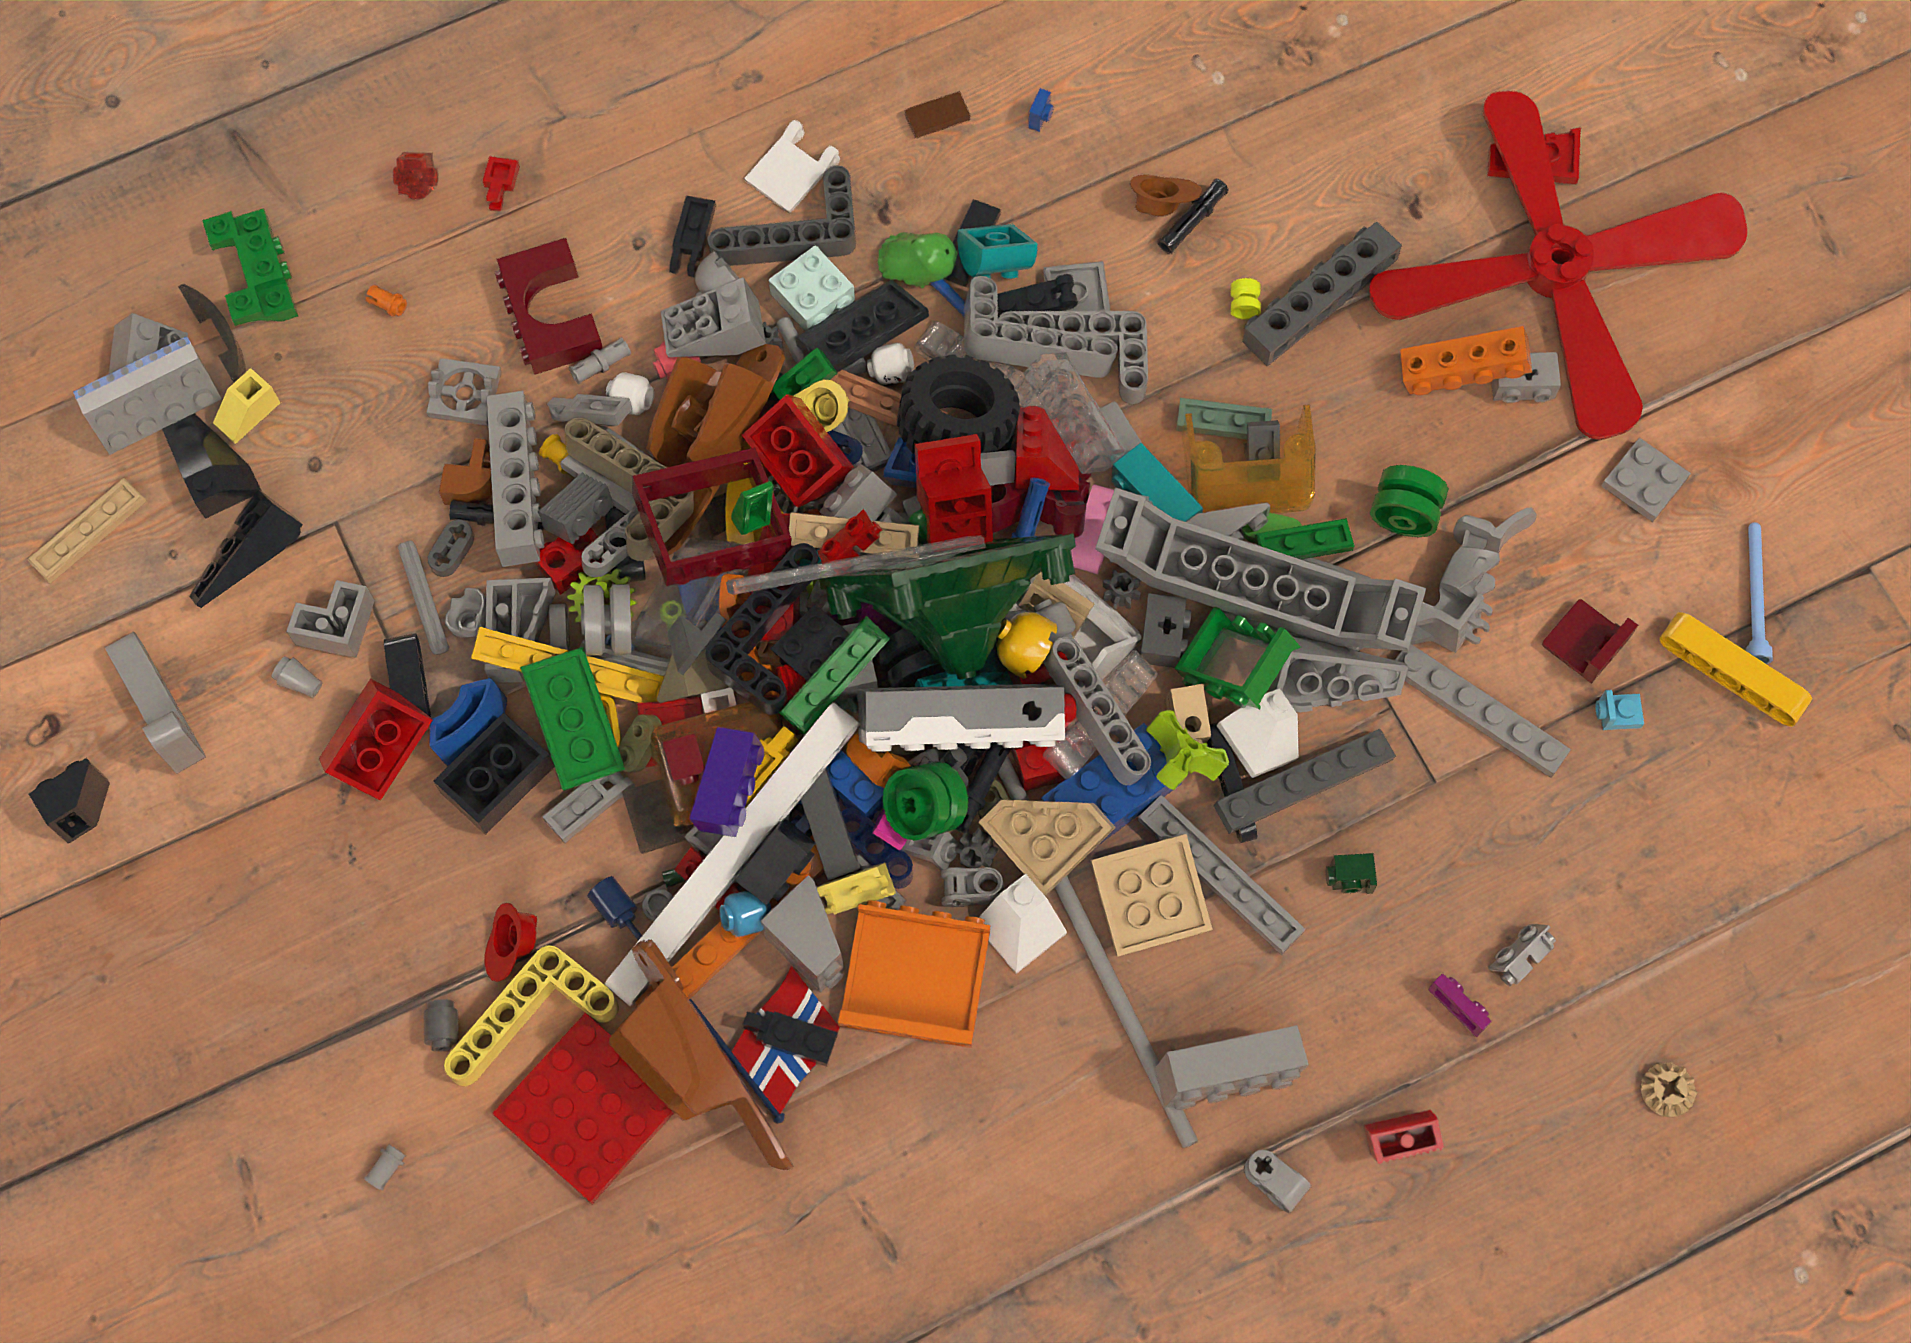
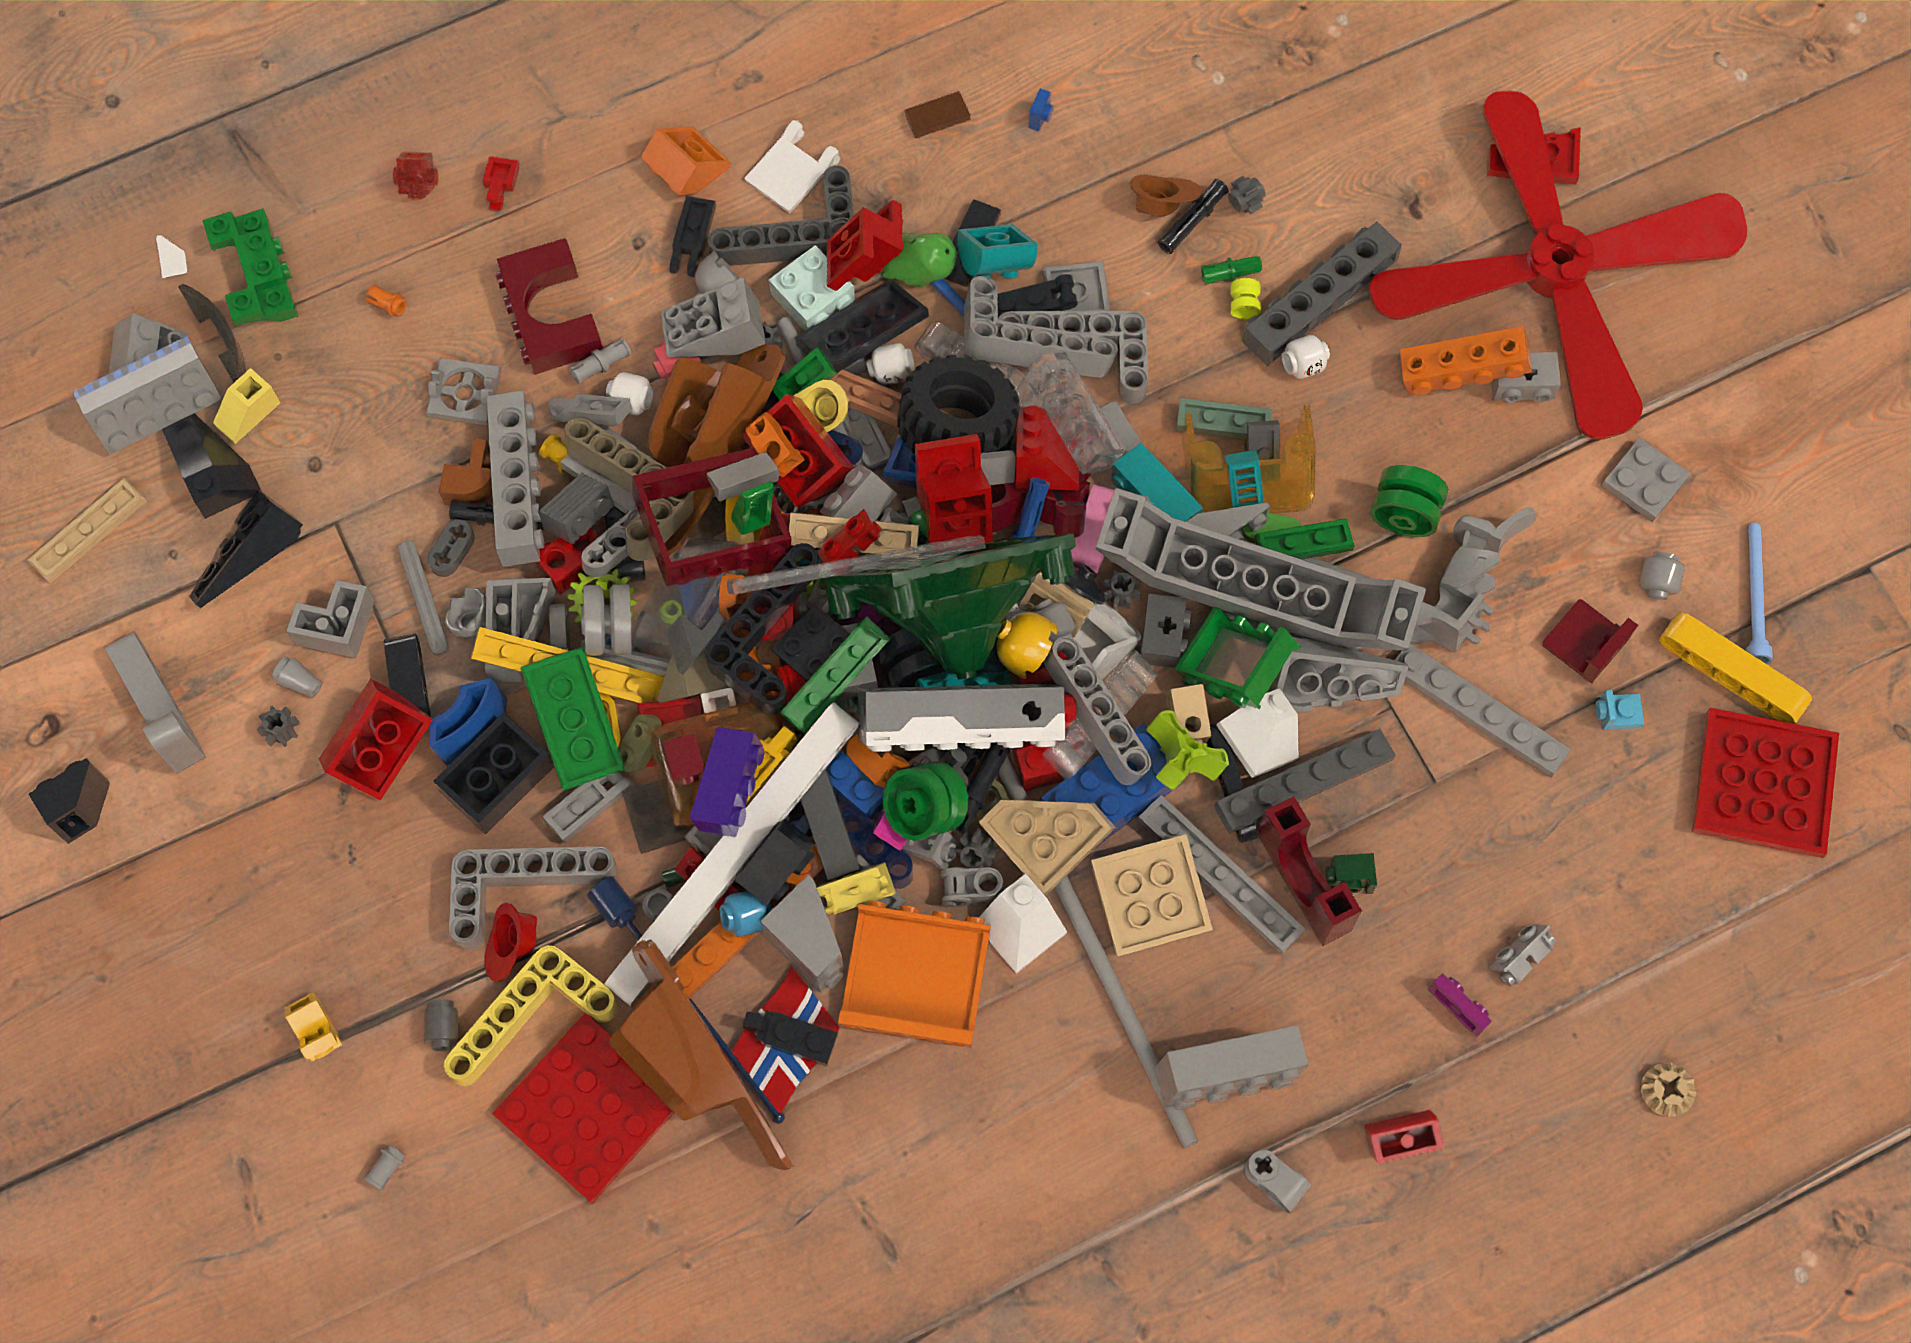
none -> white sticker [156,235,187,278]
none -> dark grey gear [257,706,300,747]
none -> yellow brick [285,991,342,1061]
none -> light grey beam [449,846,618,951]
none -> orange slope [641,127,732,195]
none -> light grey slope [707,452,779,501]
none -> orange leg [745,412,805,477]
none -> red bracket [827,199,904,291]
none -> black dish [1066,564,1106,605]
none -> green axle [1201,256,1262,285]
none -> teal slope [1225,450,1264,508]
none -> dark grey gear [1228,176,1266,214]
none -> dark red arch [1257,796,1362,946]
none -> white head [1282,335,1330,379]
none -> light grey head [1640,552,1685,600]
none -> red plate [1692,707,1839,858]

